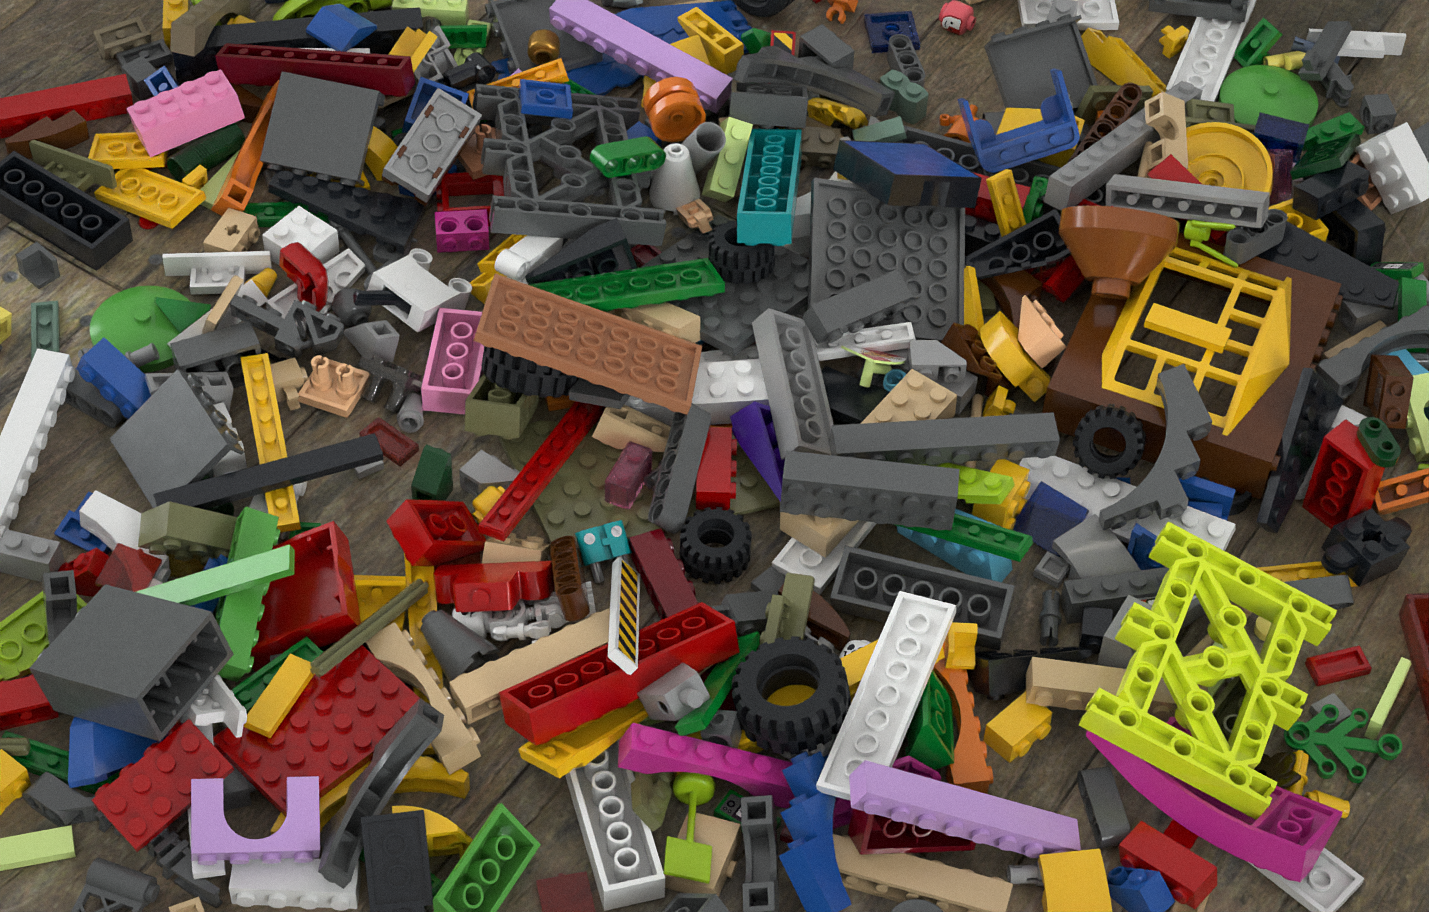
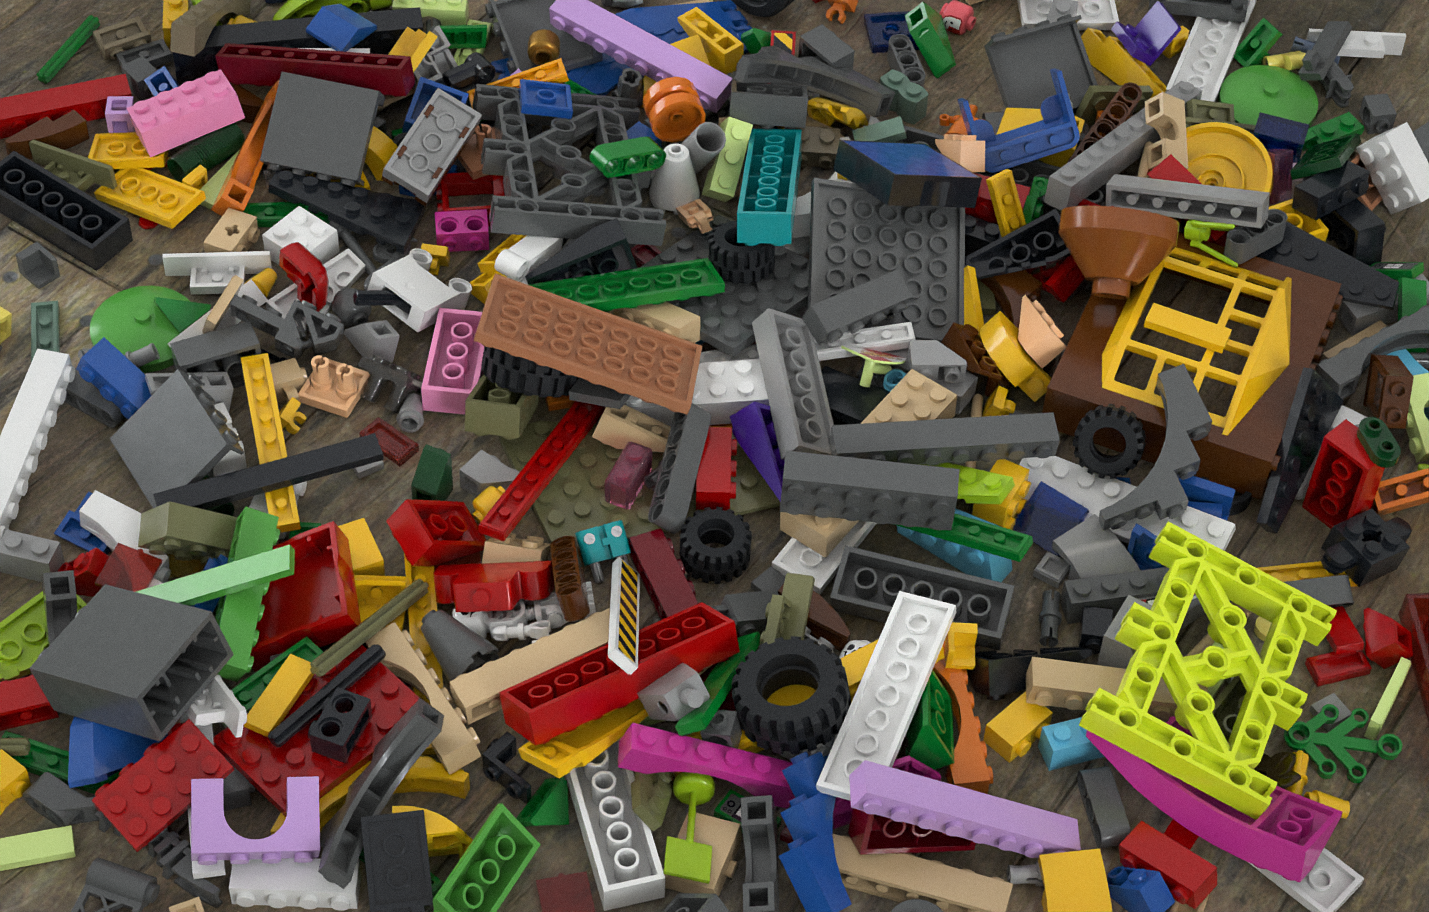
none -> green axle [37,15,100,84]
none -> lavender brick [105,96,135,133]
none -> black axle [268,644,386,747]
none -> yellow tile [279,397,307,435]
none -> black brick [308,687,372,763]
none -> yellow brick [338,518,385,576]
none -> yellow tile [421,243,451,276]
none -> black bracket [482,731,531,804]
none -> green slope [516,777,569,827]
none -> dark grey piece [611,68,643,107]
none -> green slope [905,2,956,79]
none -> light nougat slope [935,134,985,172]
none -> medium azure brick [1038,717,1104,771]
none -> dark purple bracket [1111,1,1181,66]
none -> red tile [1325,606,1364,655]
none -> red slope [1363,608,1413,669]

